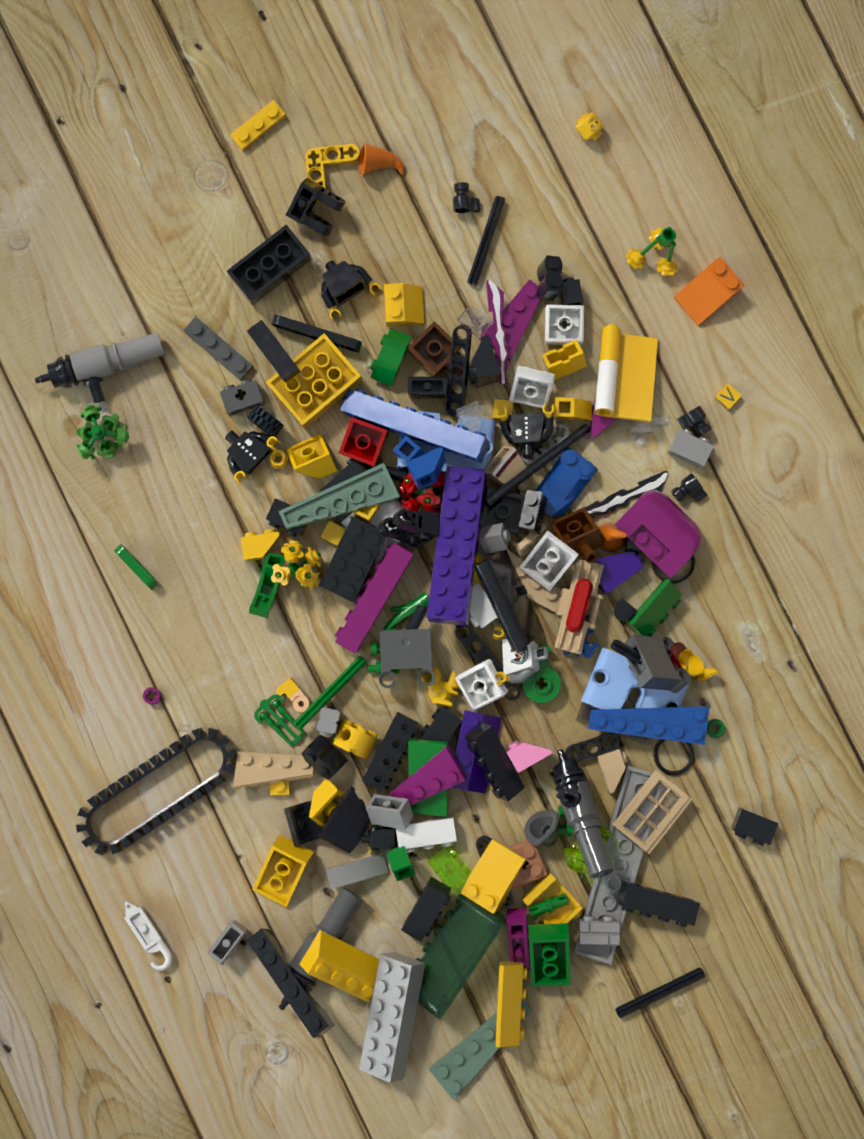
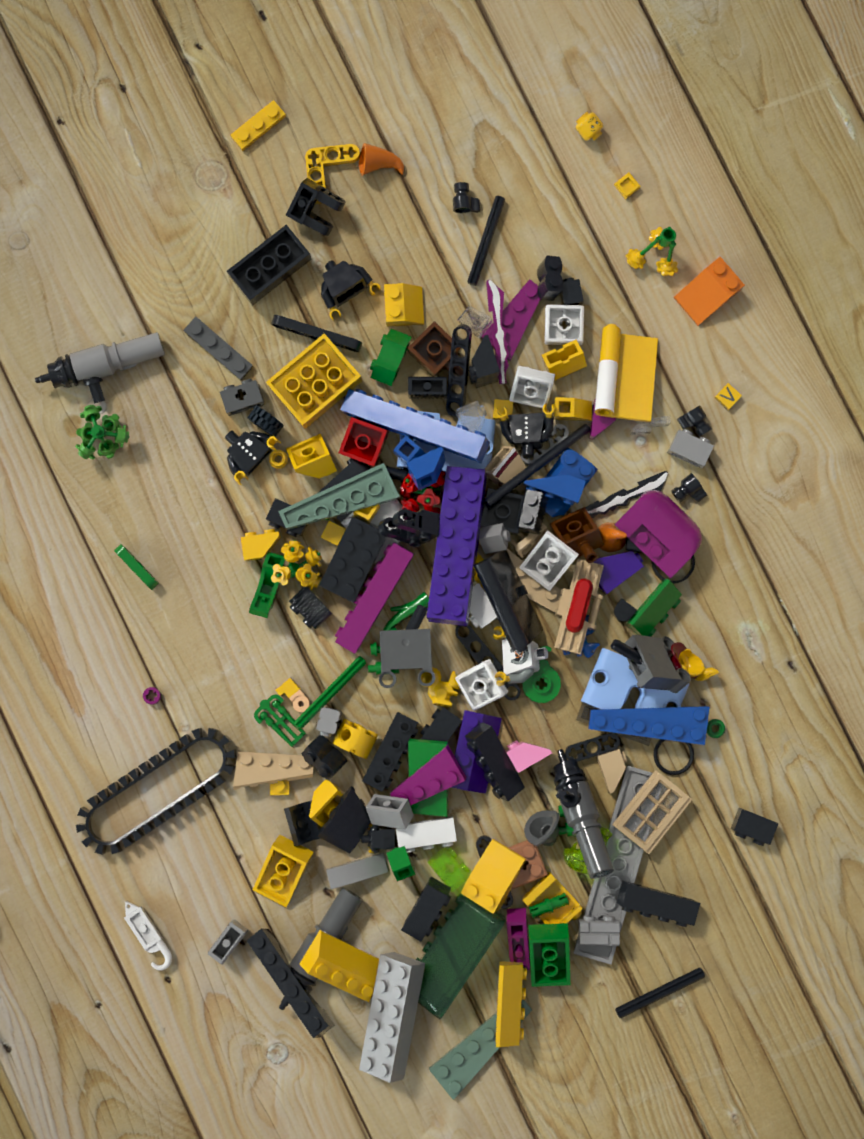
black tile [247,320,301,383] -> none
none -> black brick [289,587,333,629]
none -> blue slope [524,475,586,506]
none -> yellow tile [614,172,641,200]

